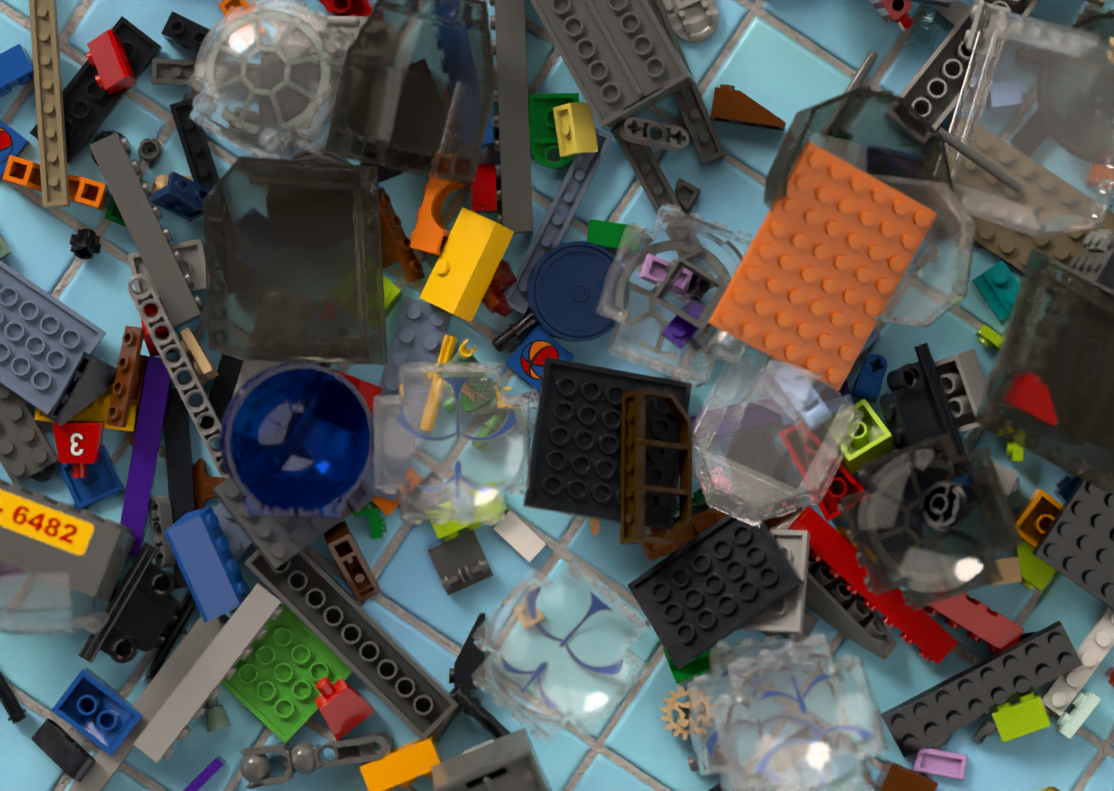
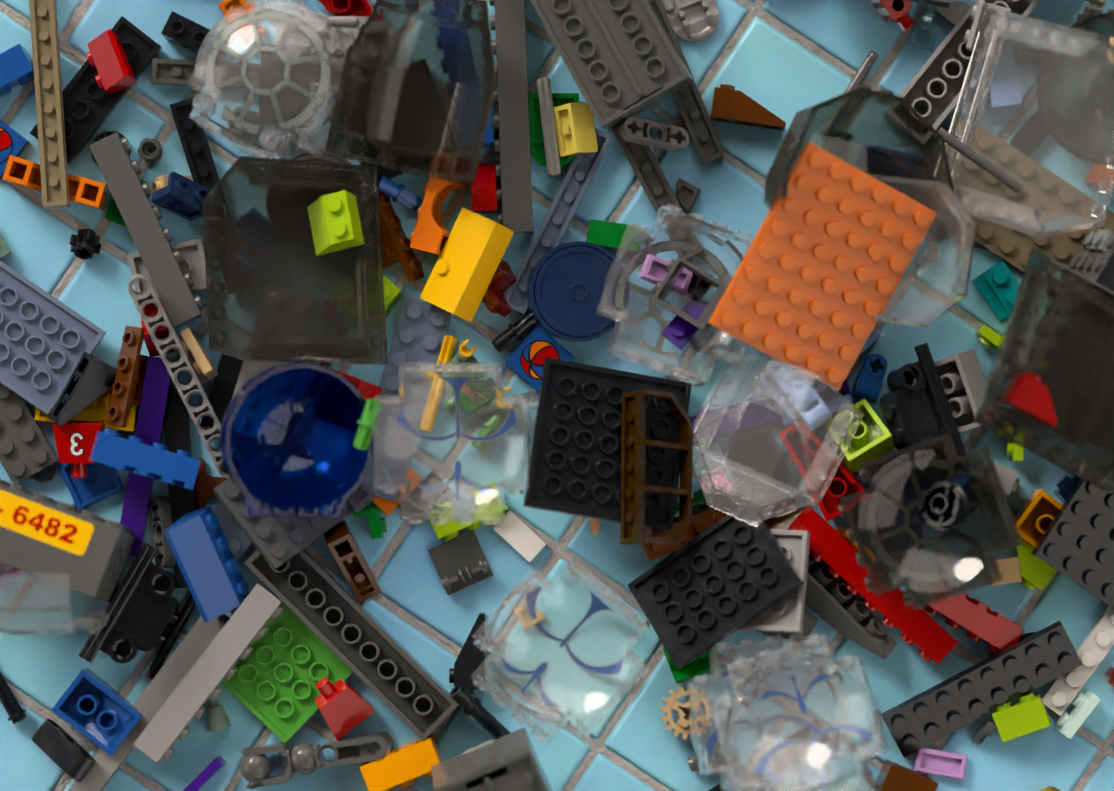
none -> blue wedge [89,428,201,490]
none -> lime slope [307,190,364,256]
none -> bright green axle [353,398,383,451]
none -> blue axle [374,174,423,211]
none -> light grey axle [537,78,561,176]

